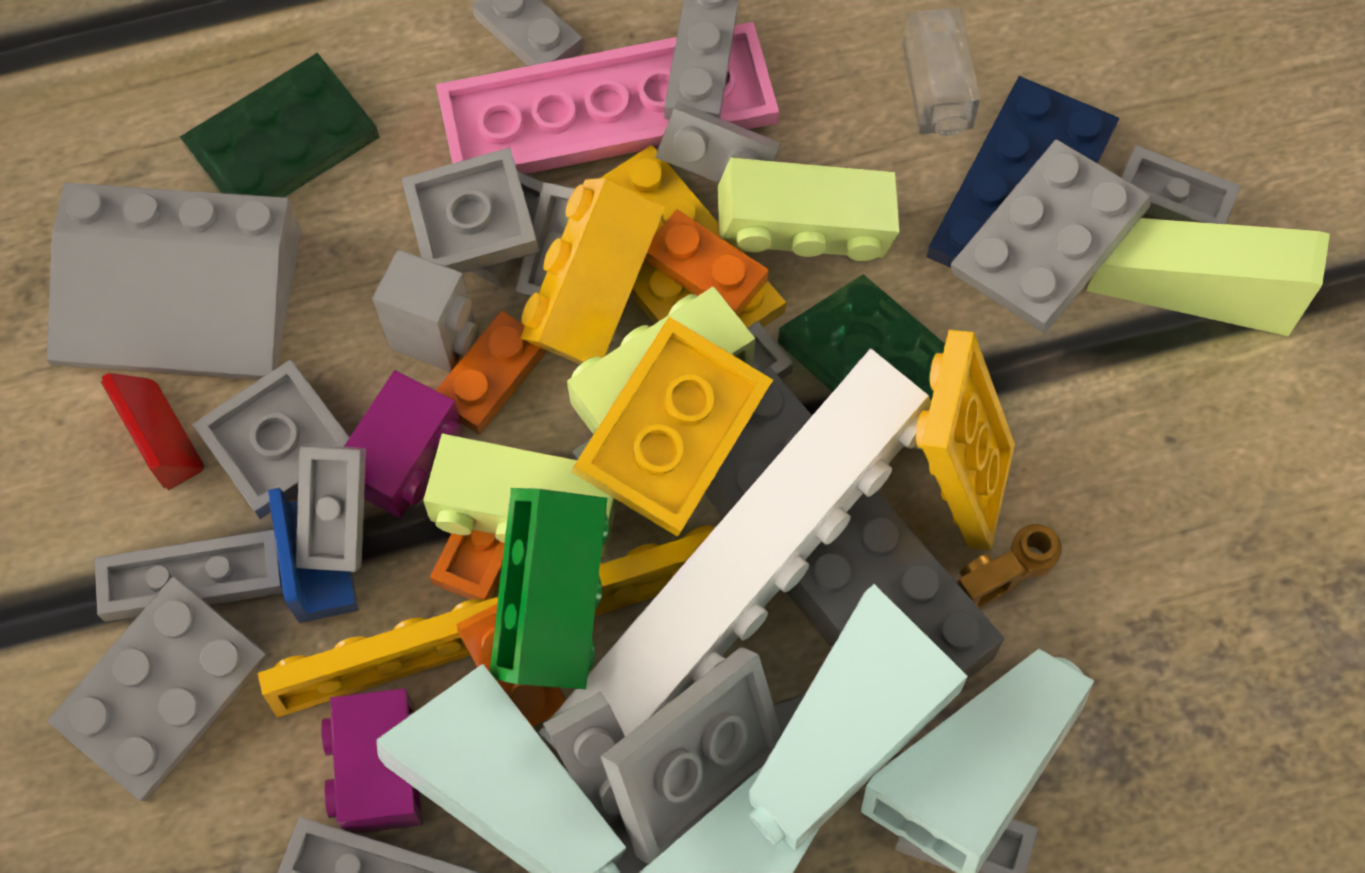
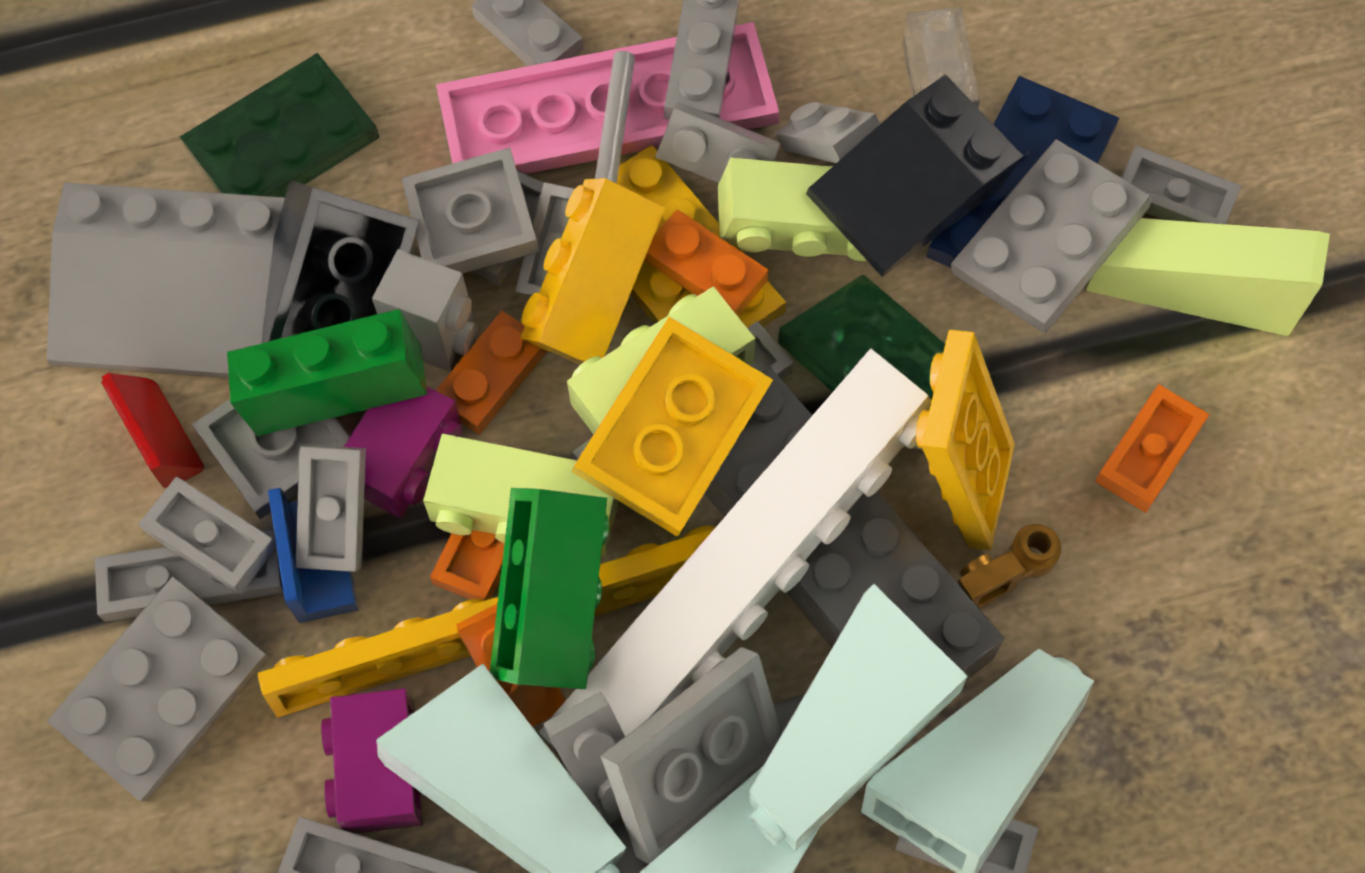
none -> light grey plate [138,476,276,595]
none -> green brick [227,309,427,436]
none -> black slope [261,180,419,343]
none -> light grey bar [595,51,635,183]
none -> light grey plate [775,102,880,163]
none -> black slope [806,74,1023,277]
none -> orange plate [1095,384,1210,513]

